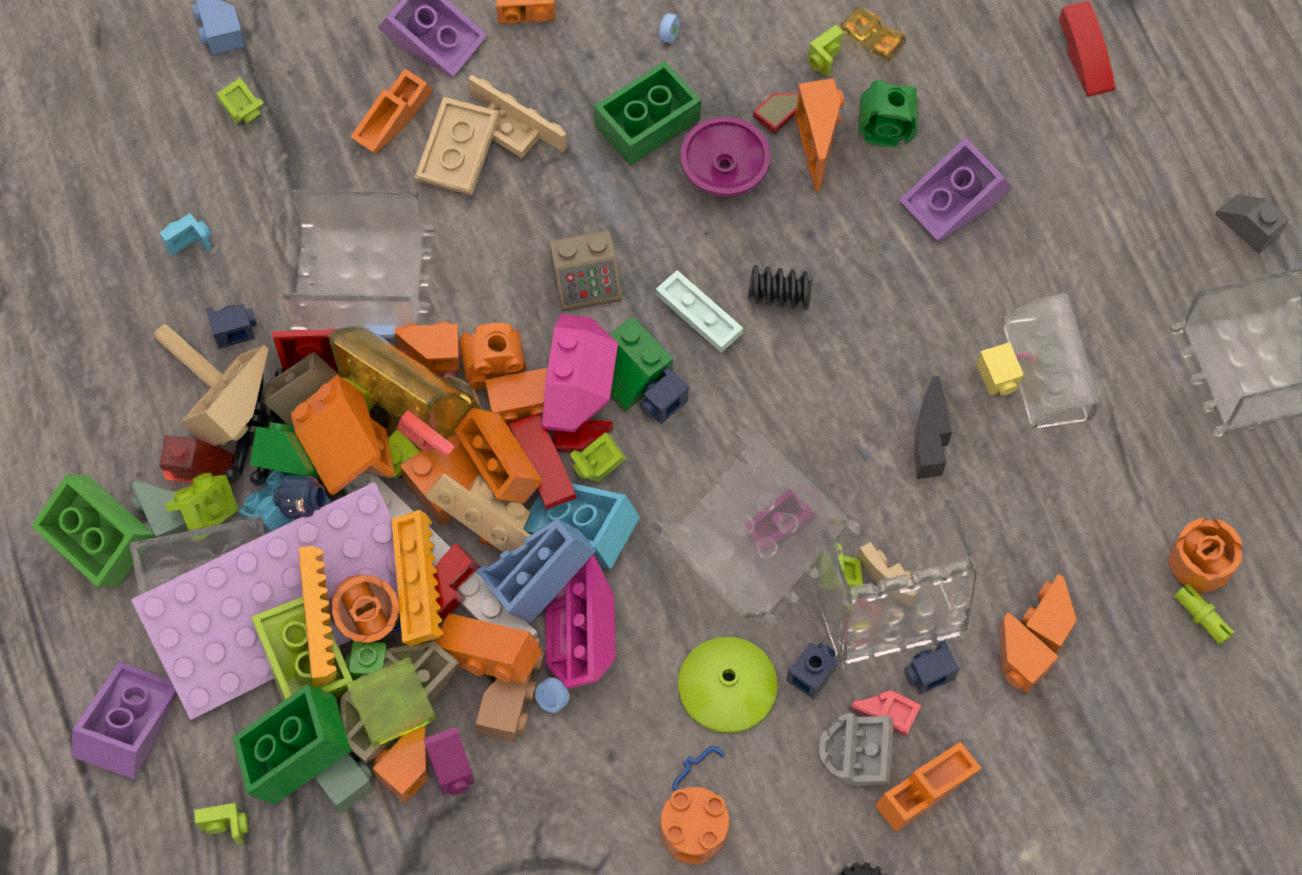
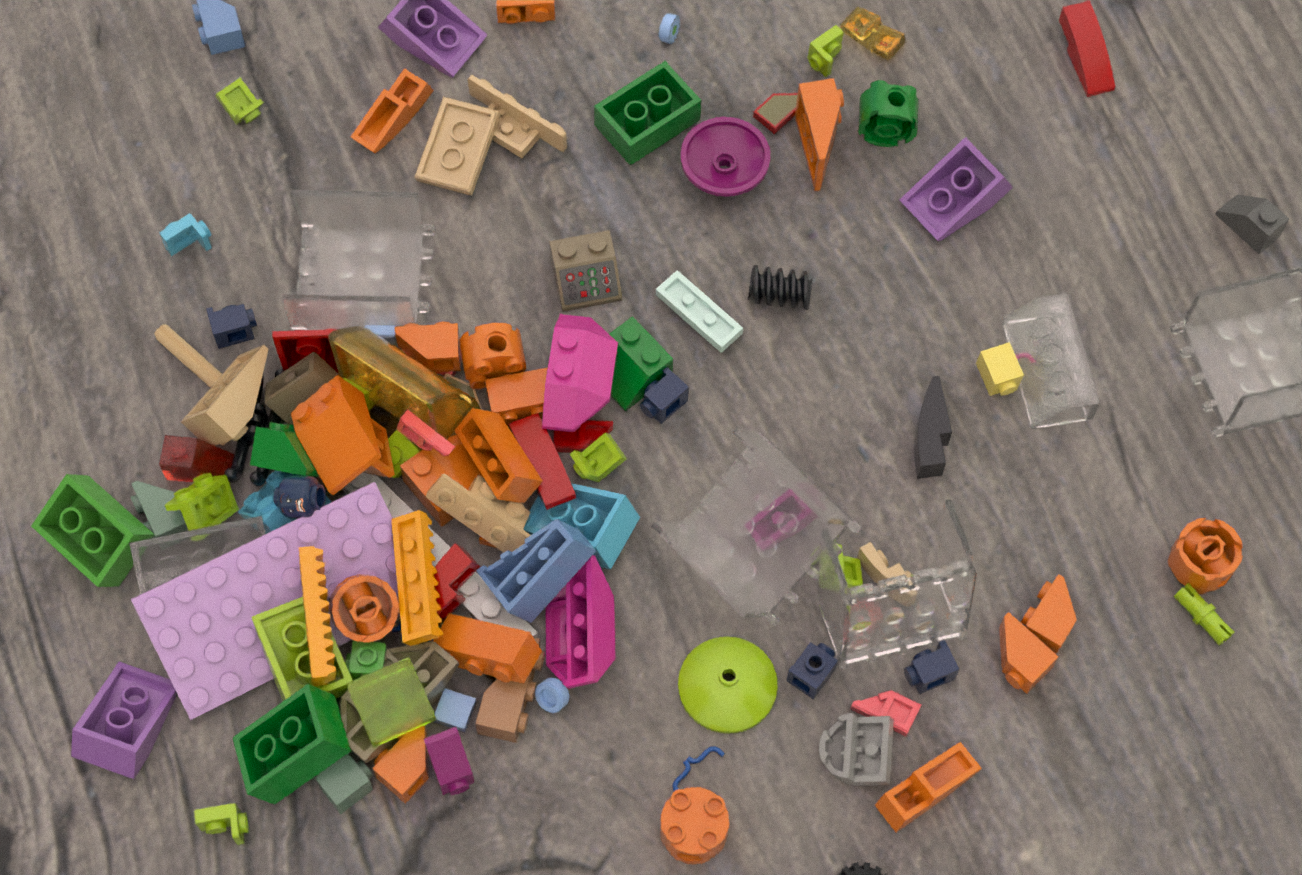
none -> light blue tile [433,688,477,732]

